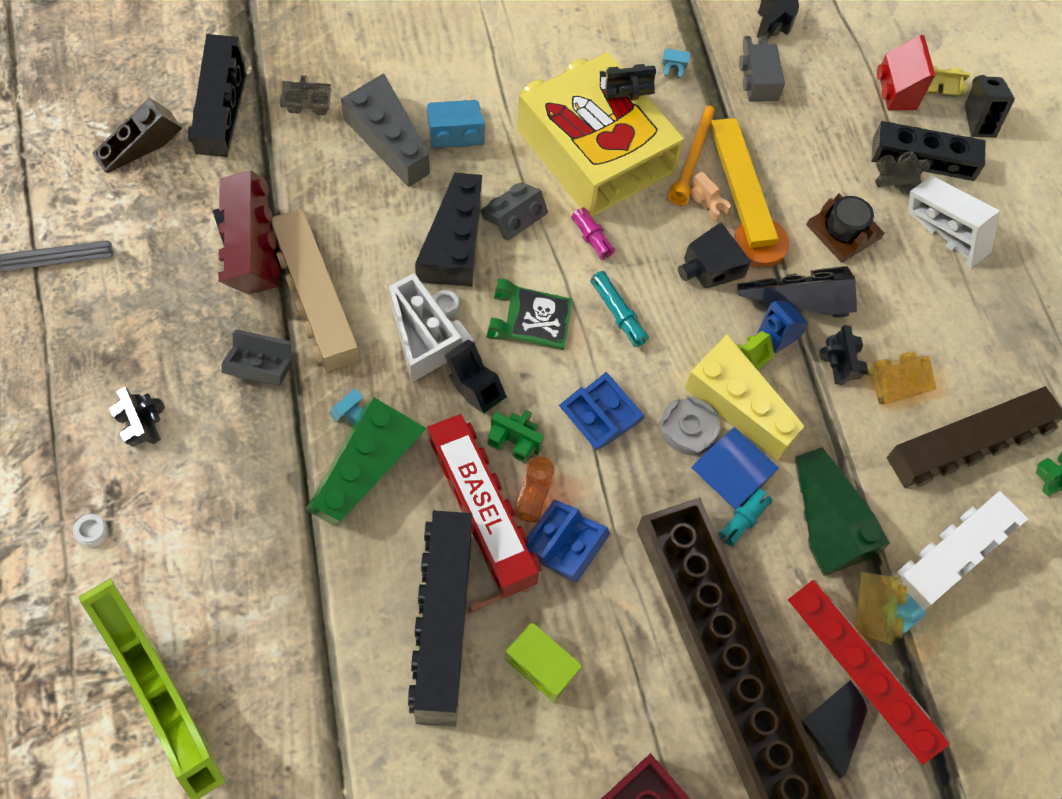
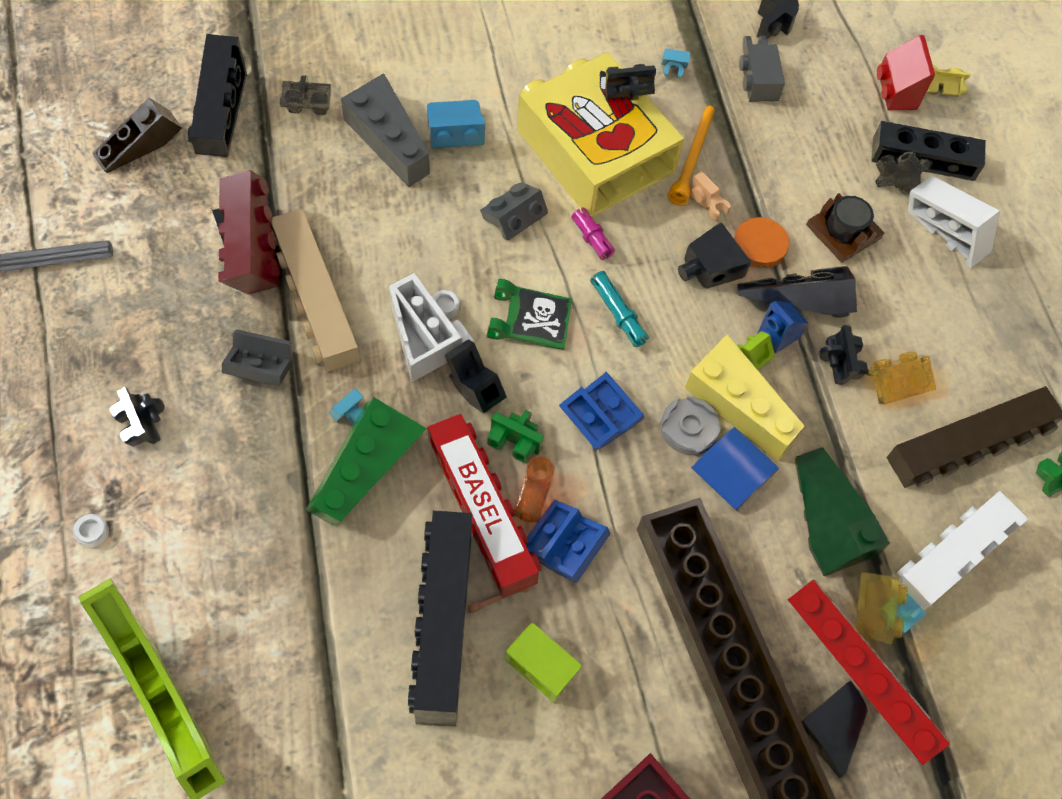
black wedge [415,173,482,287] -> none
yellow tile [710,118,778,248] -> none
teal pin [718,489,773,547] -> none
black torso [965,75,1015,138] -> none

